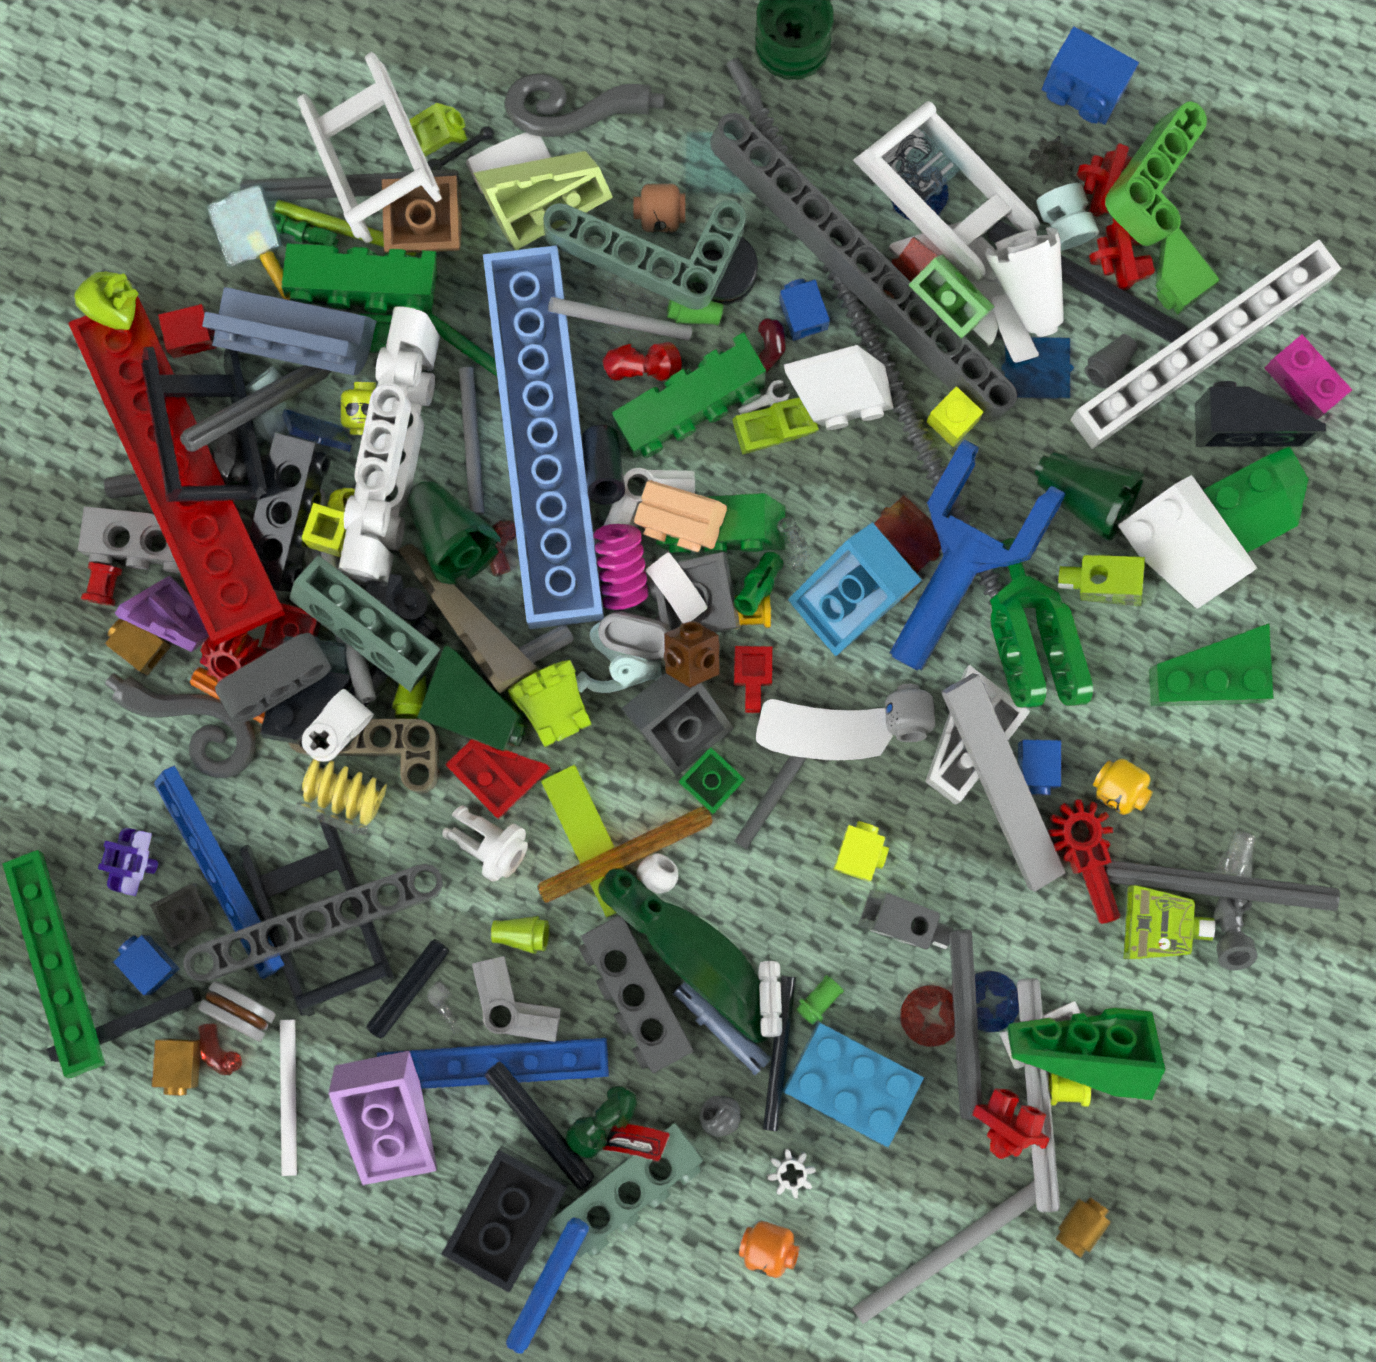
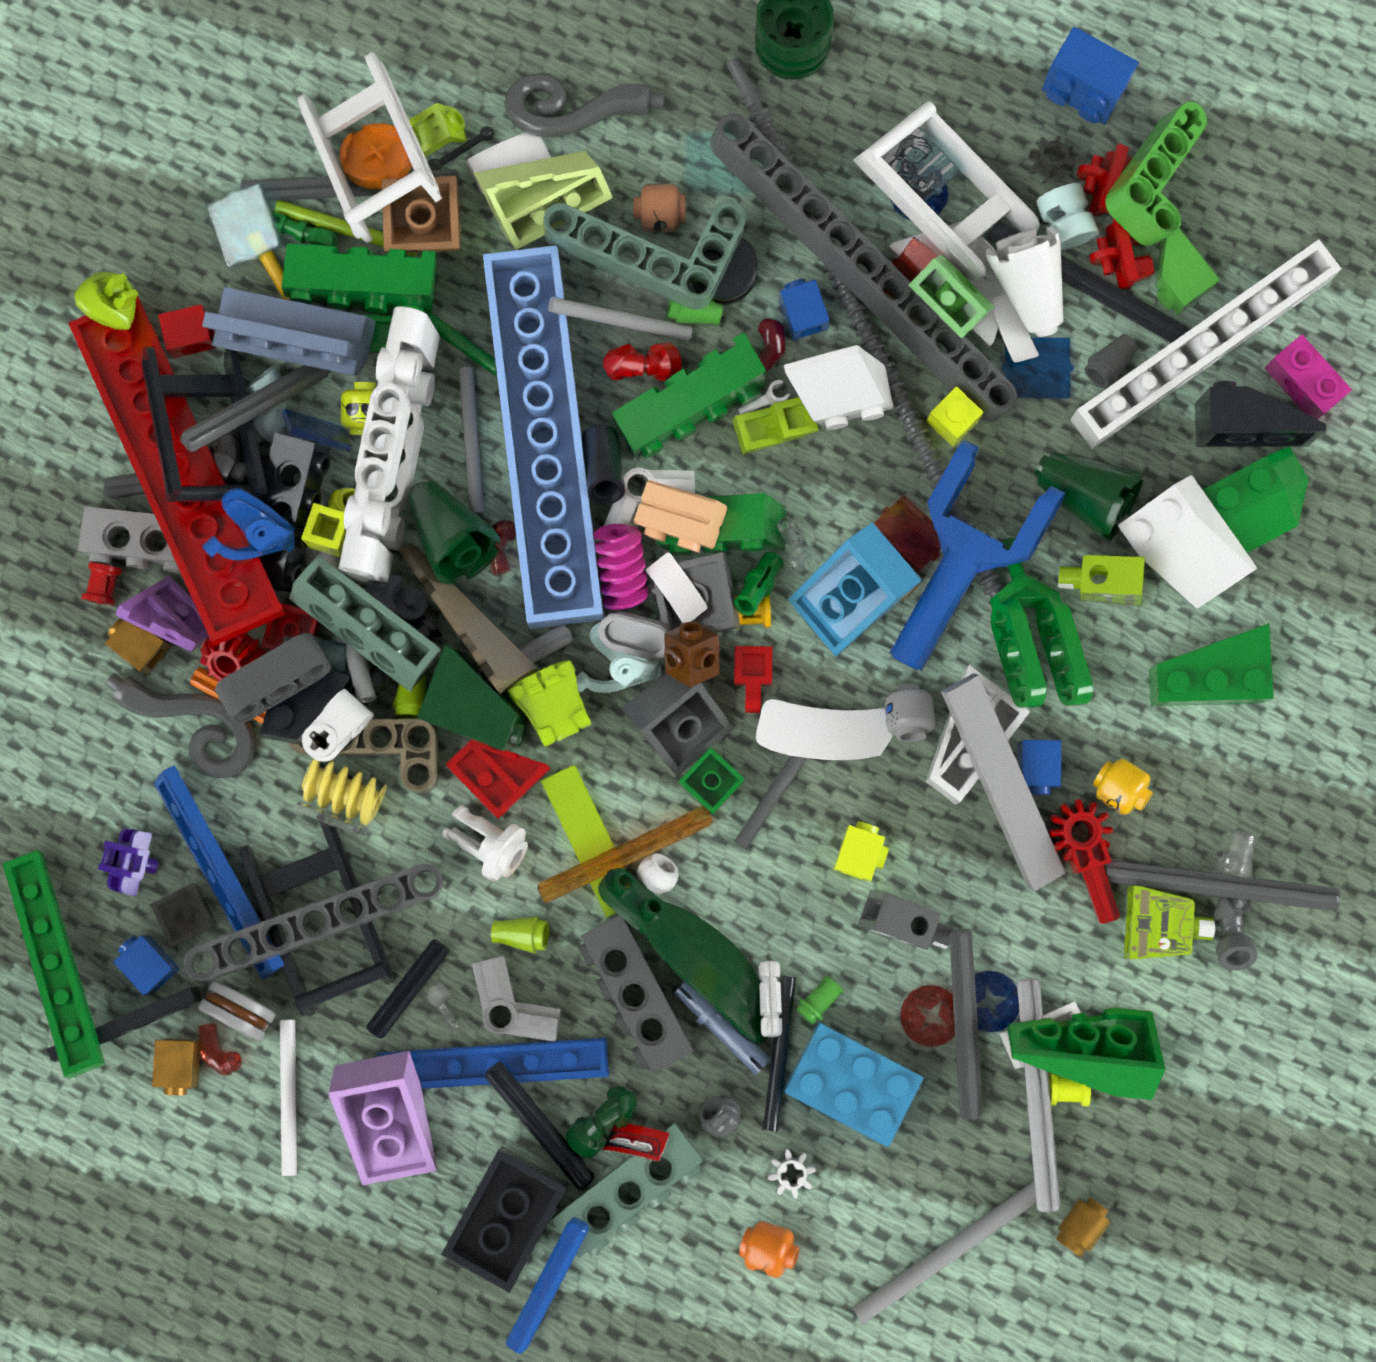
red hips [972,1089,1050,1159] -> none
none -> blue helmet [202,488,295,560]
none -> orange tile [339,123,412,189]

